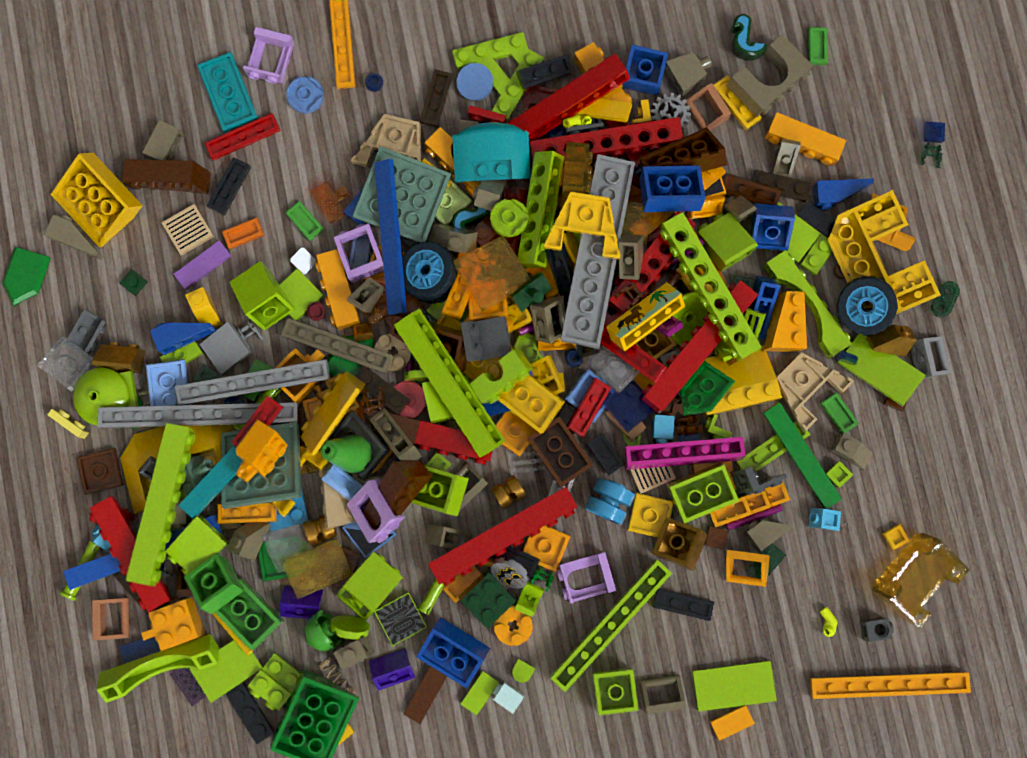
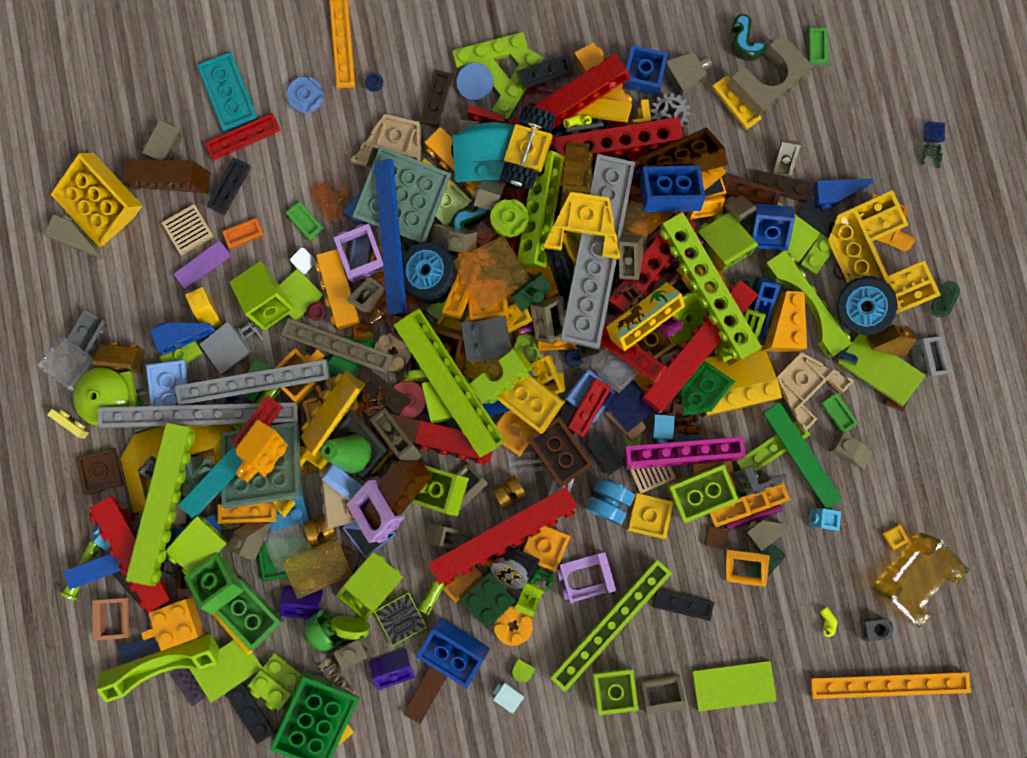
green tile [2,247,51,306] -> none
dark green plate [119,269,148,296] -> none
clear green plate [193,364,221,382] -> none
lavender panel [243,27,294,84] -> none
lime tile [426,452,451,471] -> none
lime tile [461,671,499,716] -> none
pearl gold slope [652,517,707,571] -> none
nougat tile [685,83,731,130] -> none
lime bracket [704,414,732,439] -> none
light orange tile [710,705,755,741] -> none
light orange brick [765,112,847,166] -> none
lime plate [826,461,853,488] -> none
none -> plate [500,105,556,190]

